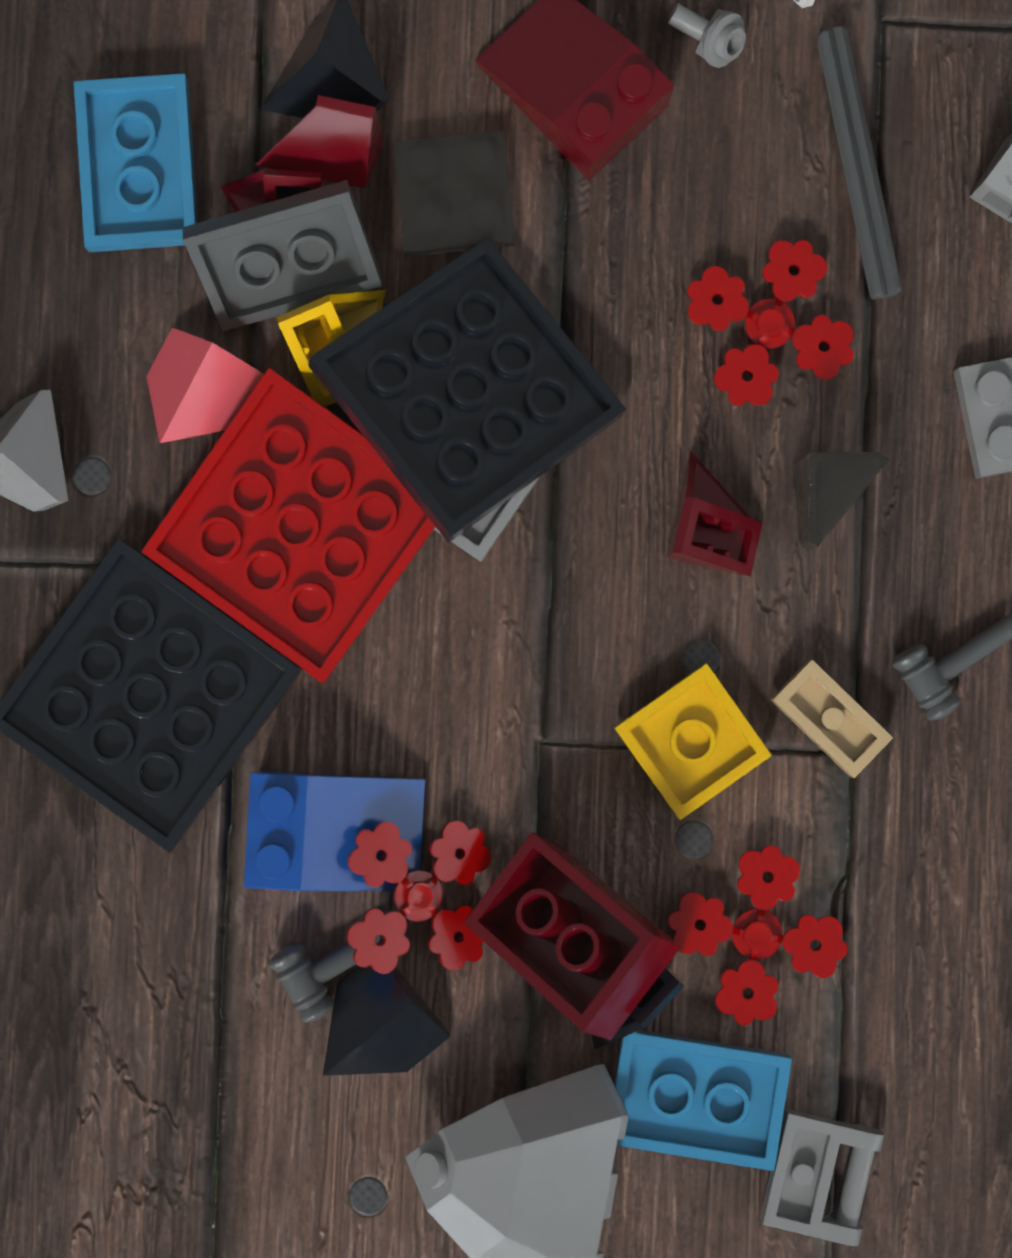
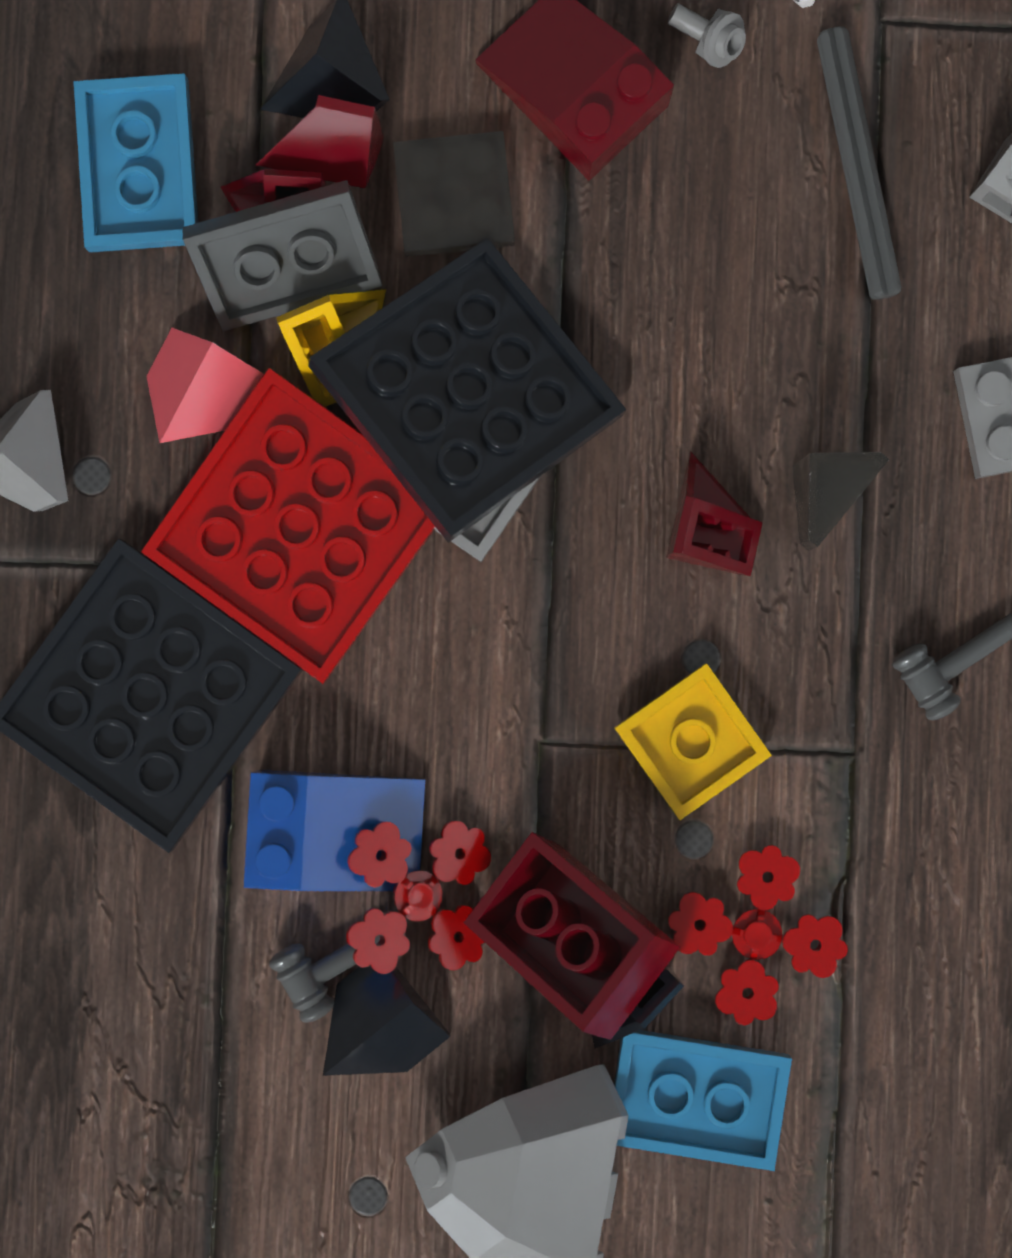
red plant [687,240,854,406] -> none
light grey plate [760,1108,885,1246] -> none
tan plate [770,659,893,778] -> none

